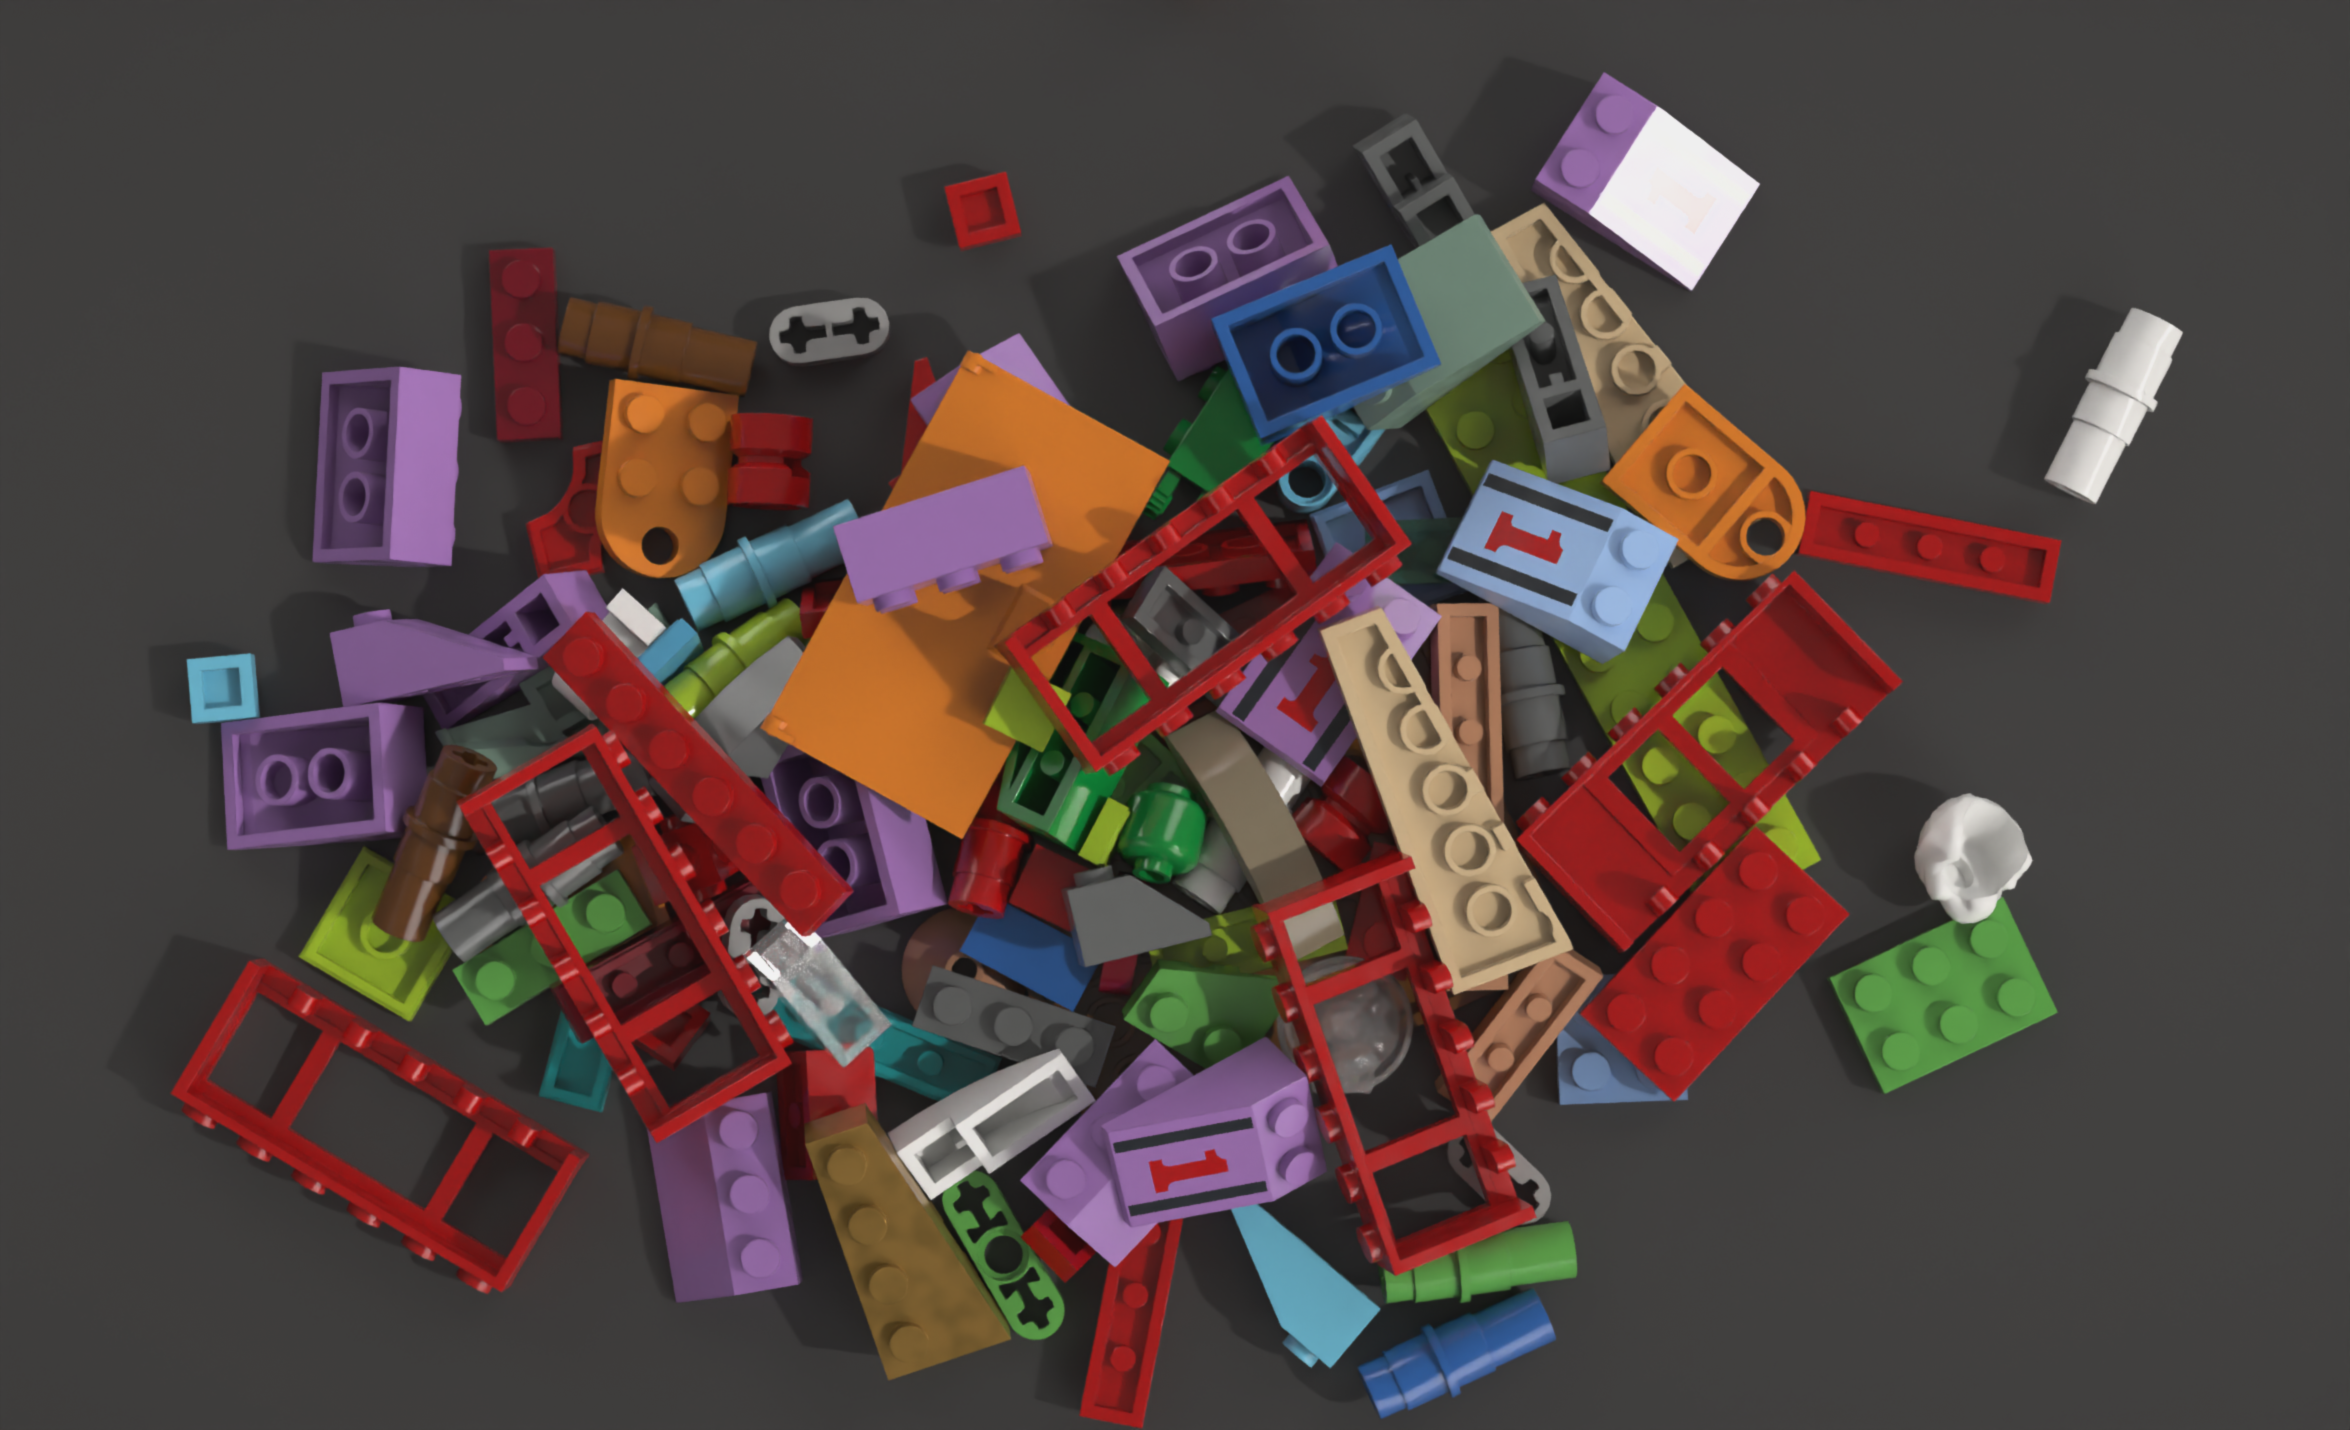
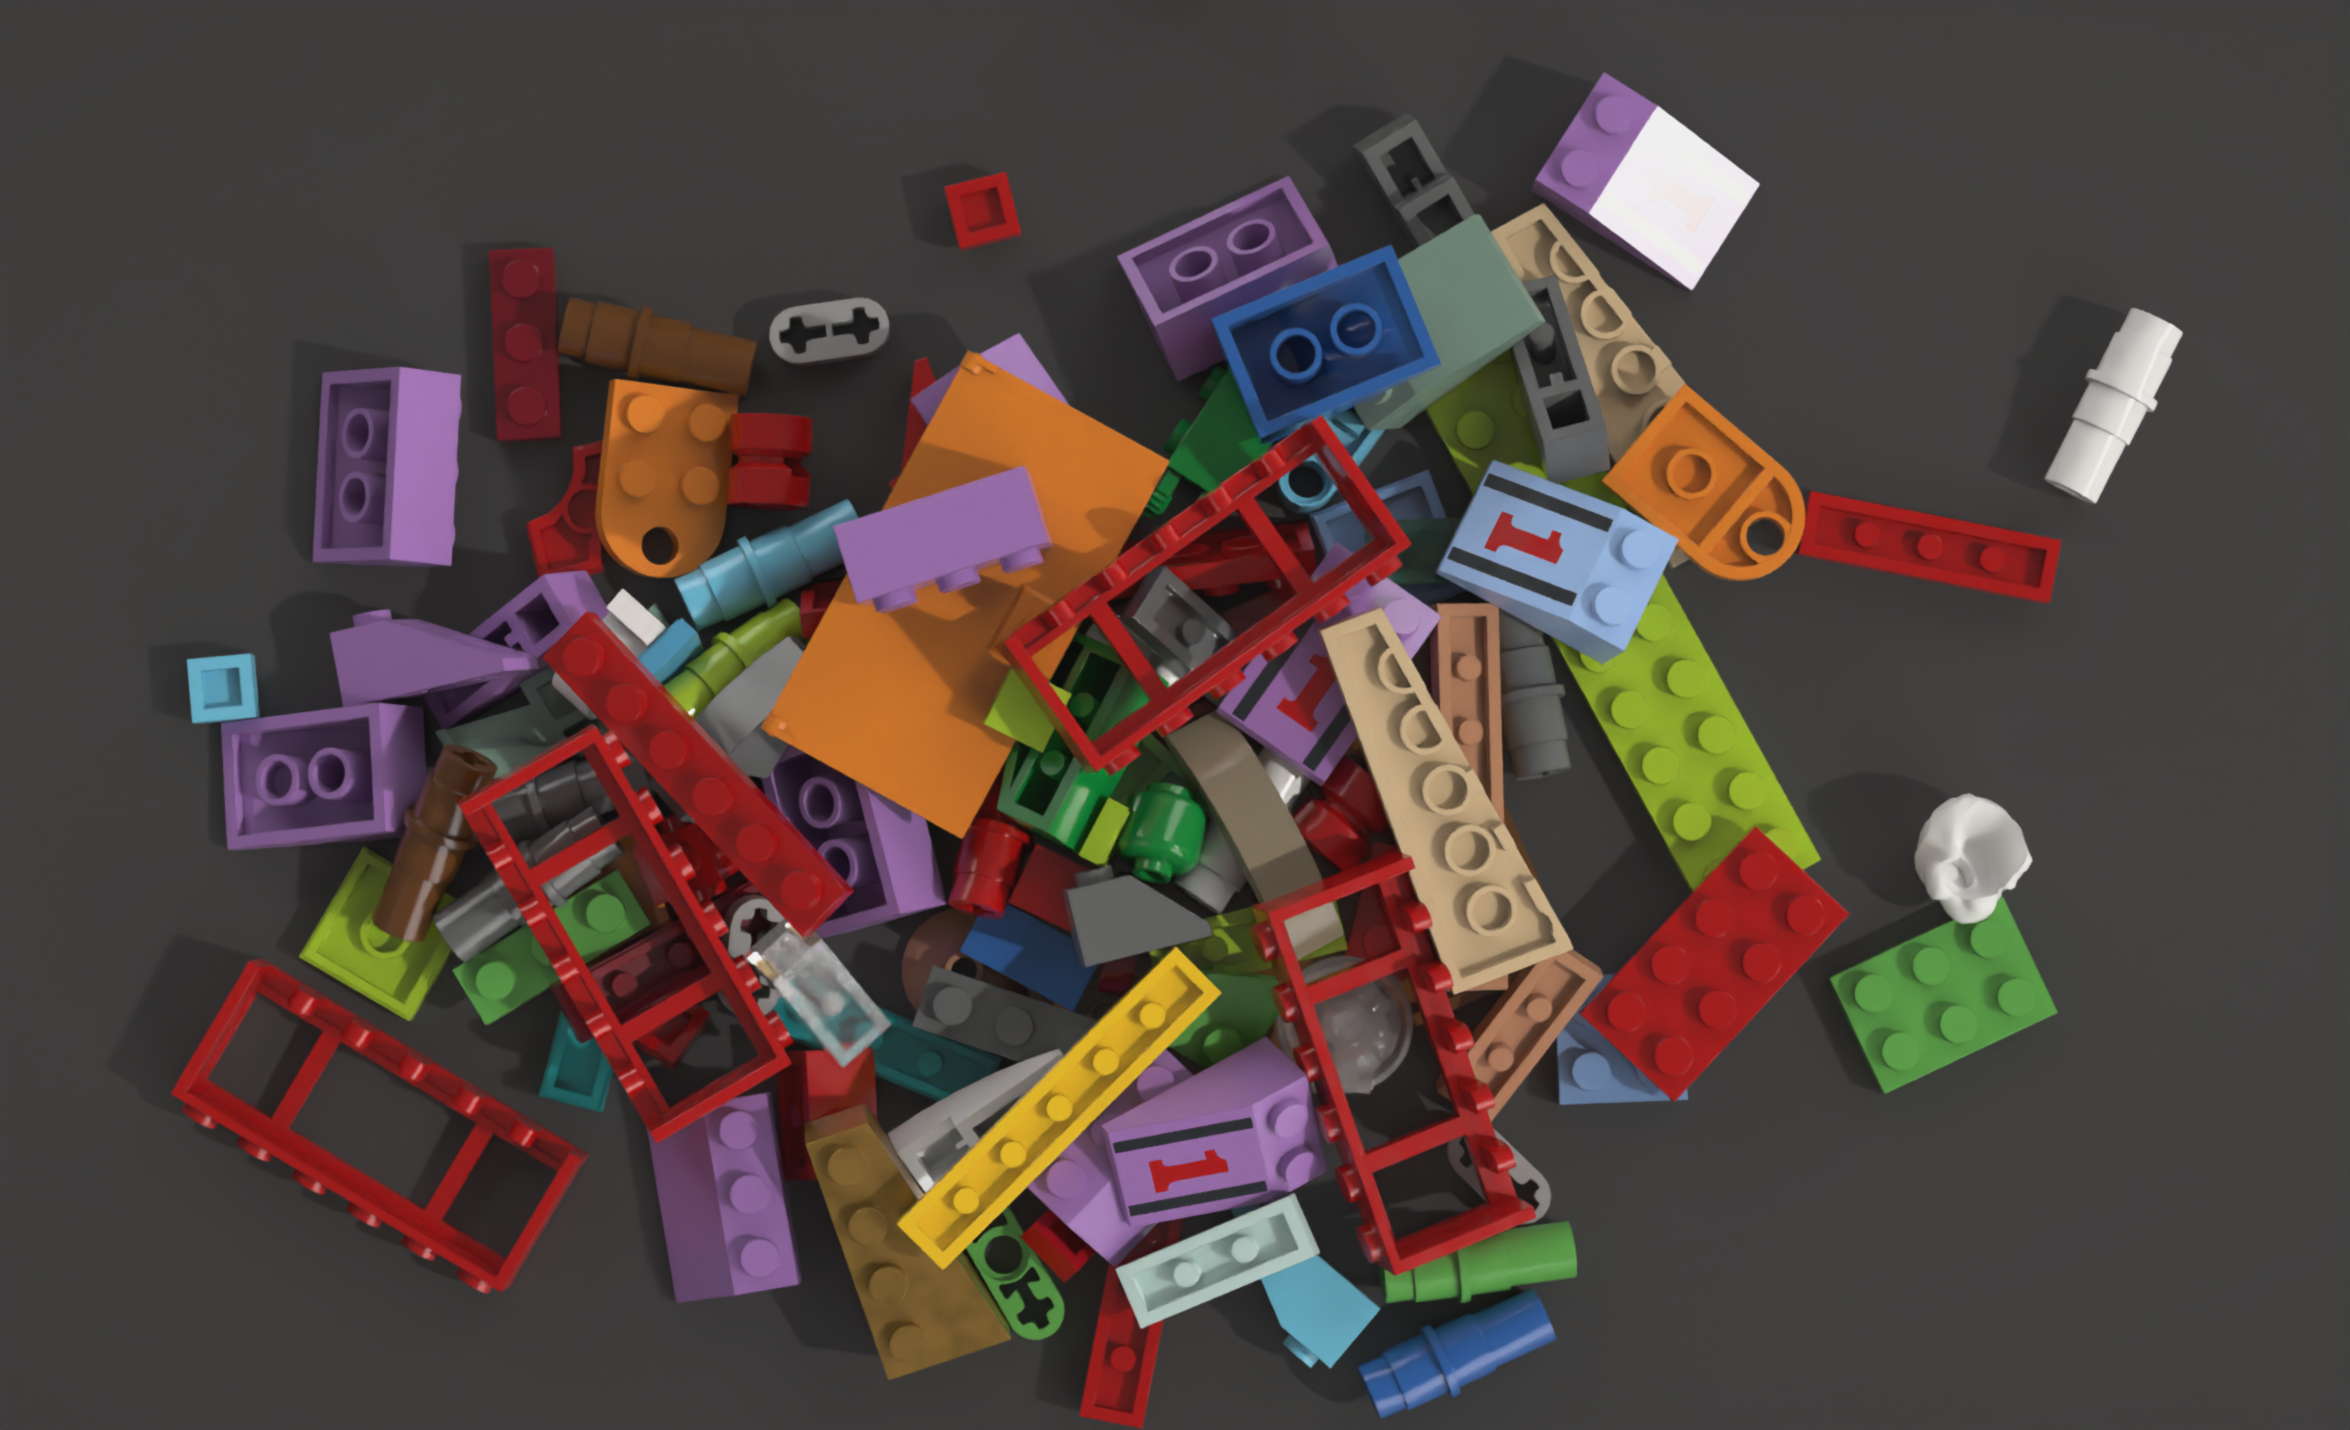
red window [1514,570,1903,954] -> none
none -> yellow plate [896,945,1222,1270]
none -> light aqua plate [1115,1193,1320,1329]

